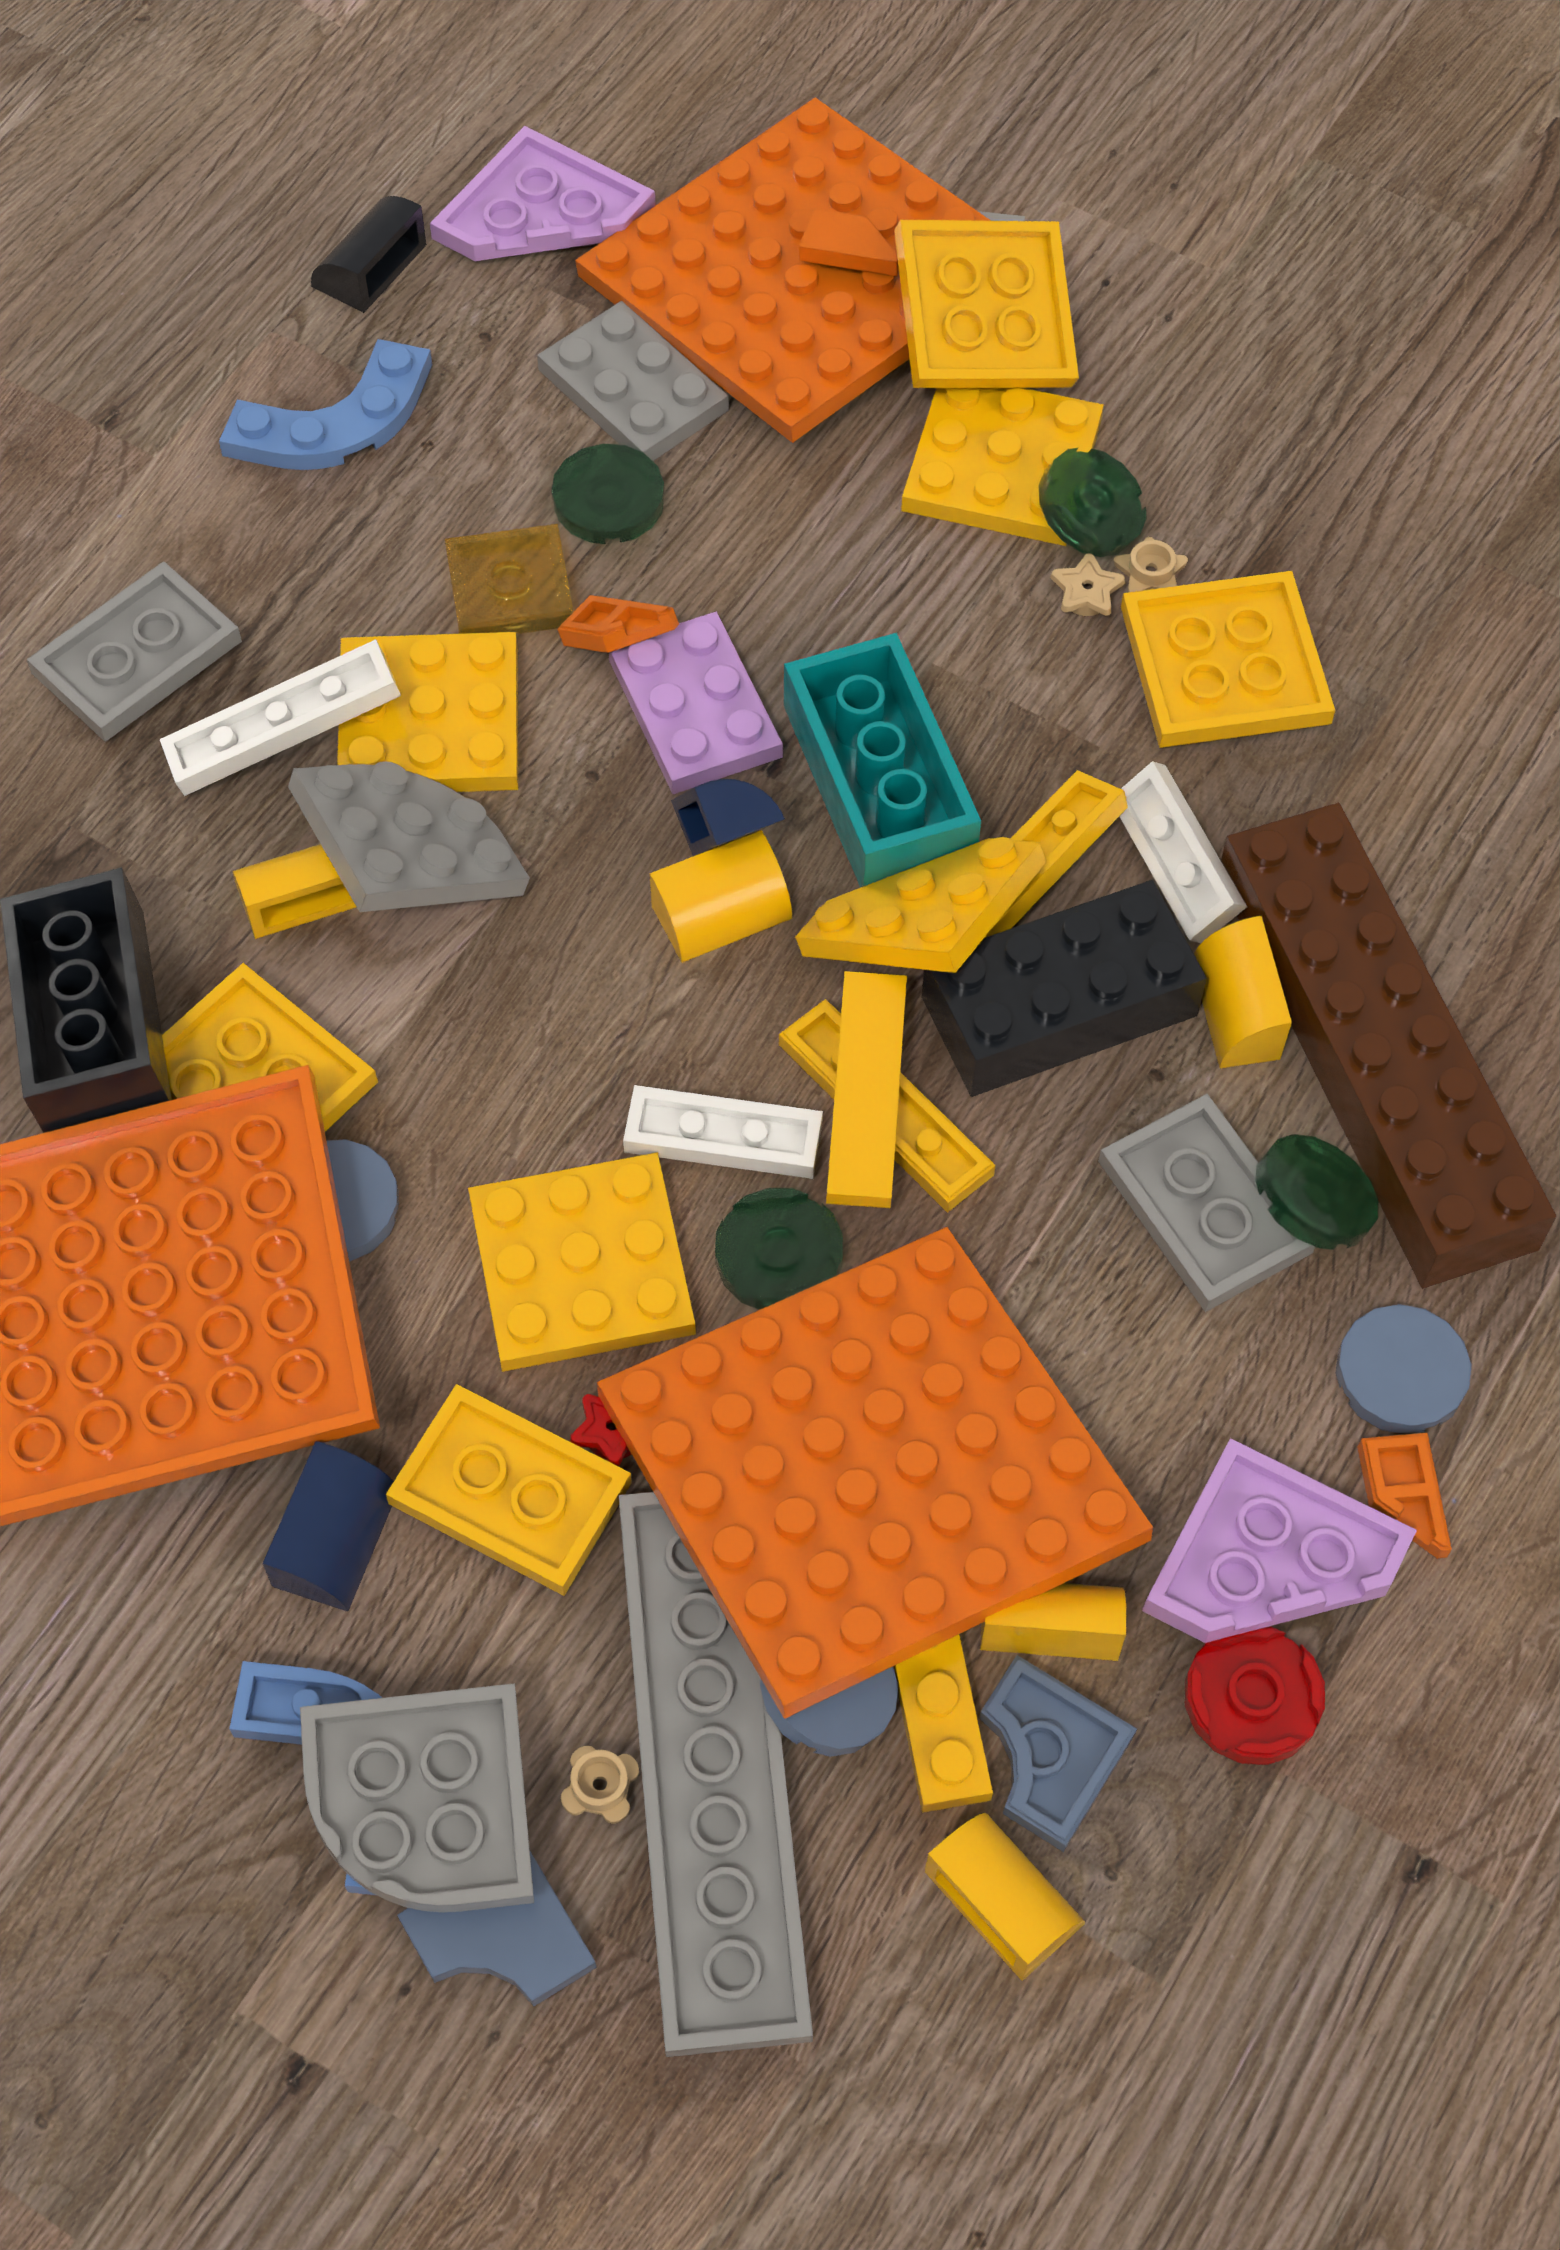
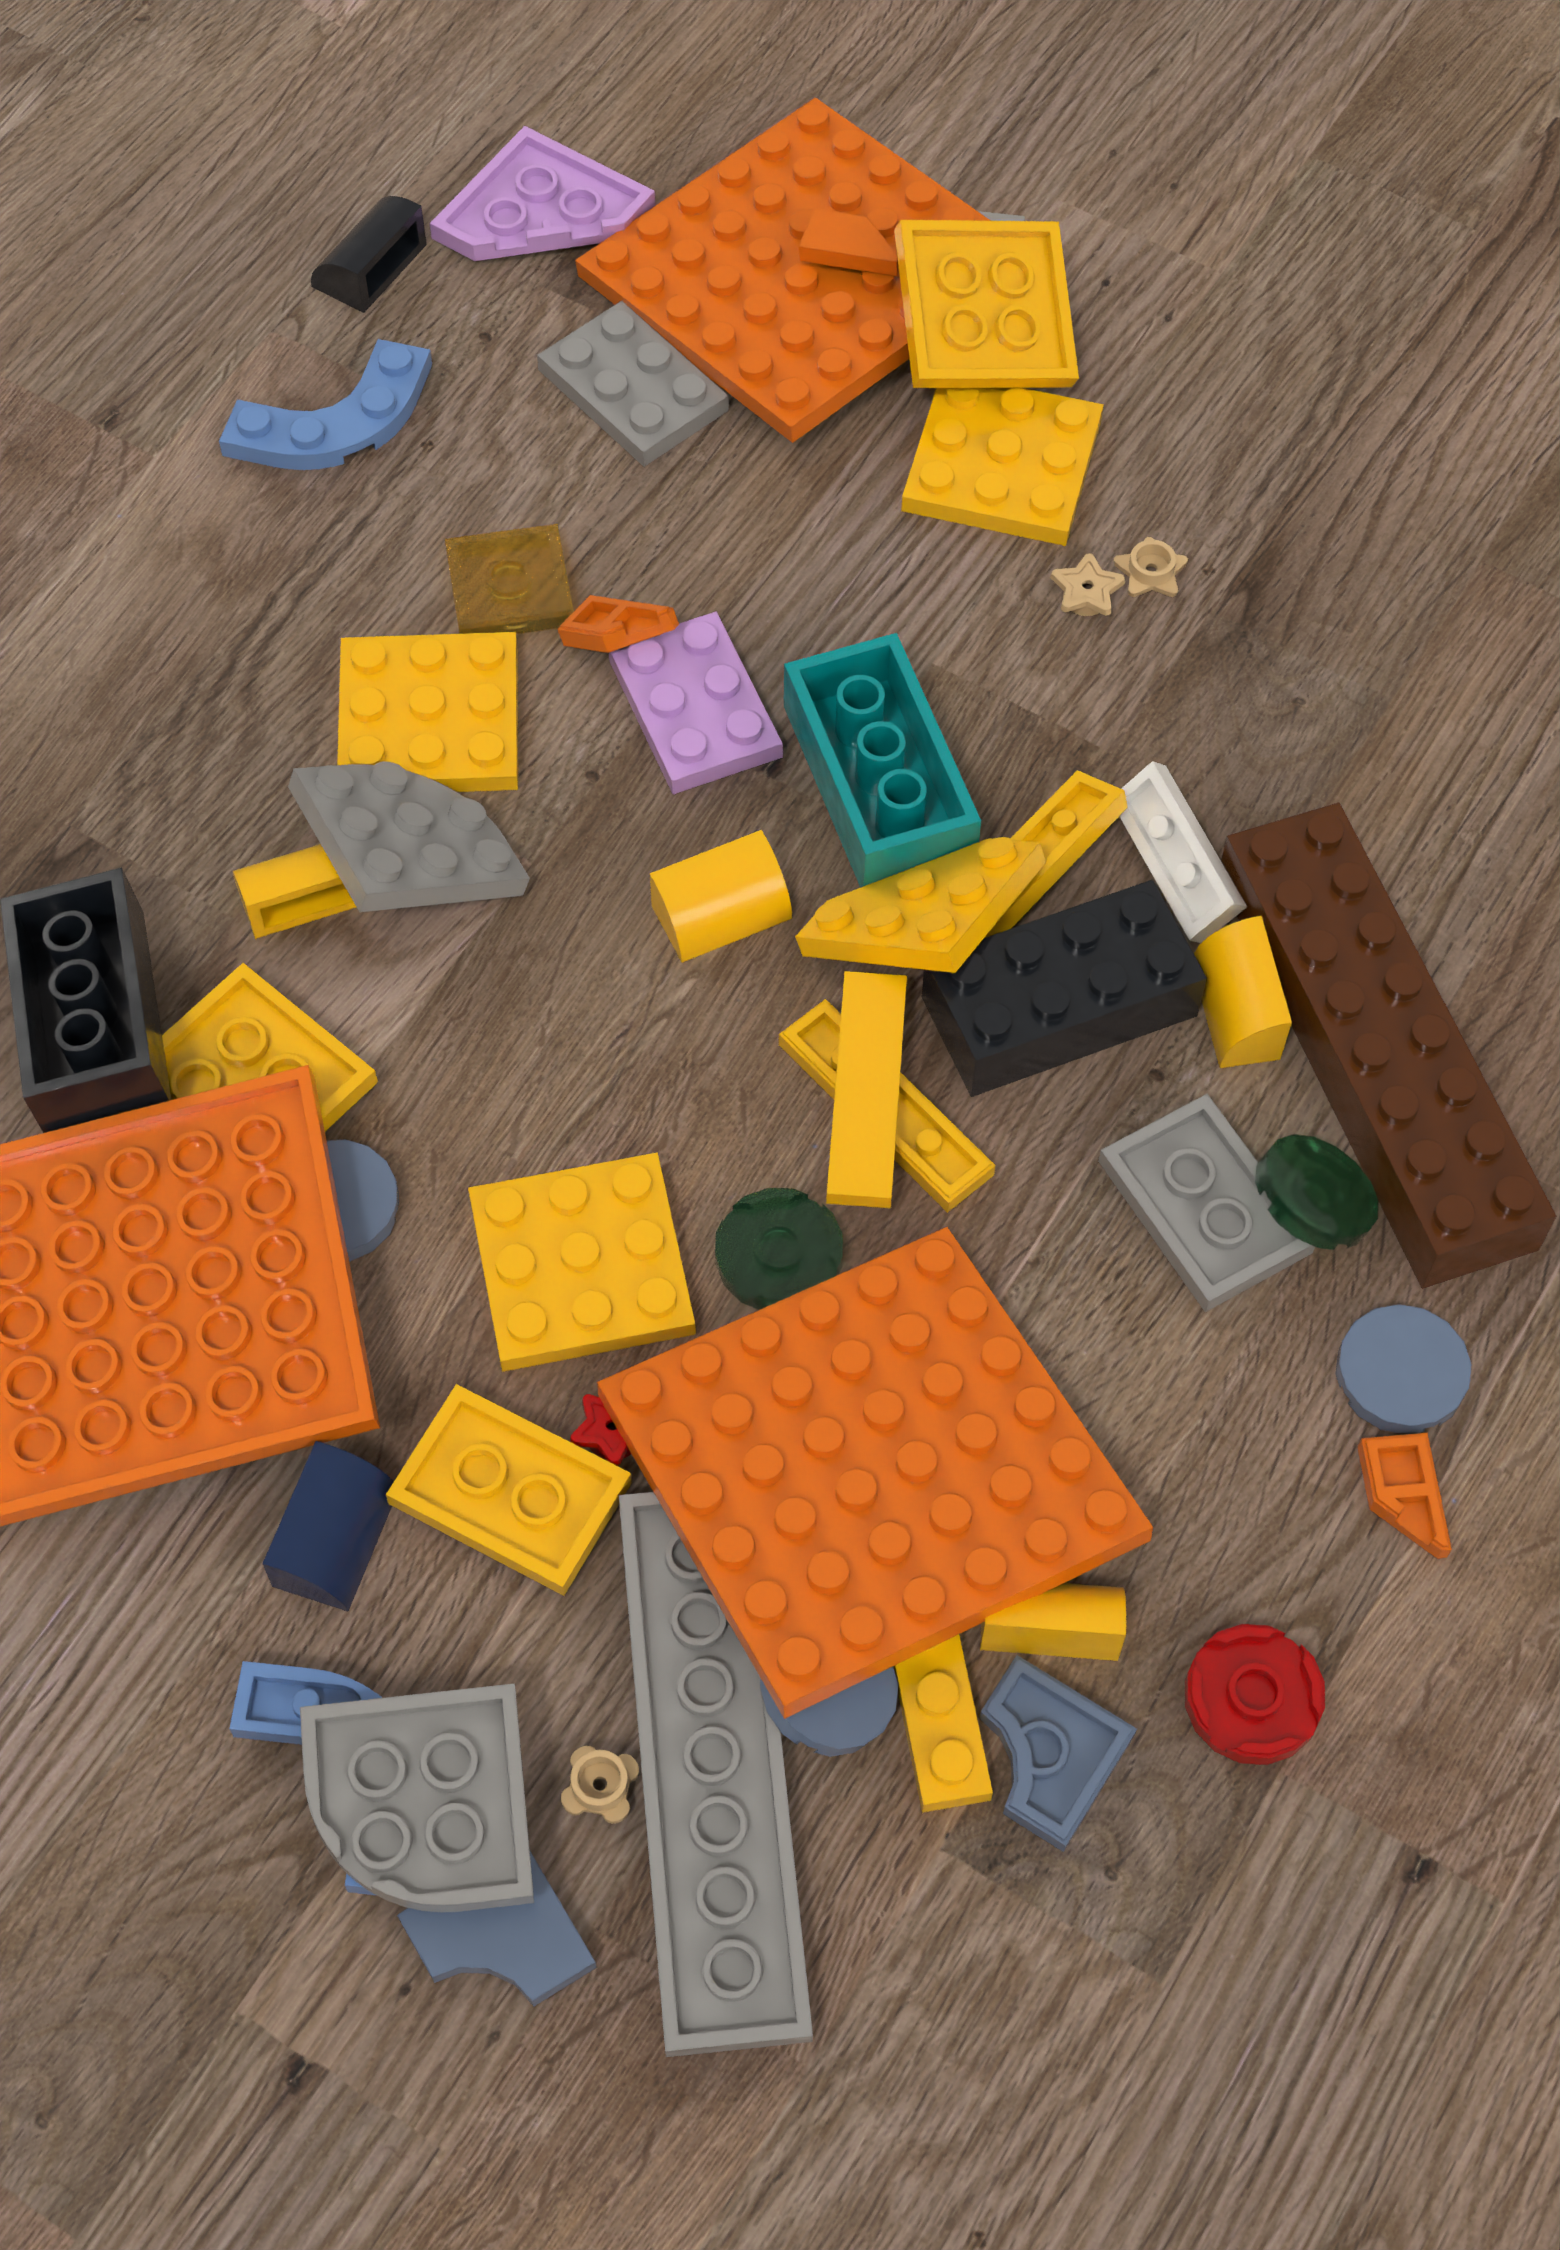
light grey plate [27,561,242,742] -> none
white plate [160,639,401,796] -> none
clear green tile [551,443,664,544] -> none
white plate [623,1085,823,1179] -> none
dark blue brick [671,779,785,856] -> none
yellow brick [925,1813,1085,1981] -> none
clear green tile [1038,448,1147,557] -> none
yellow plate [1121,571,1335,748] -> none
lavender plate [1142,1438,1417,1643] -> none

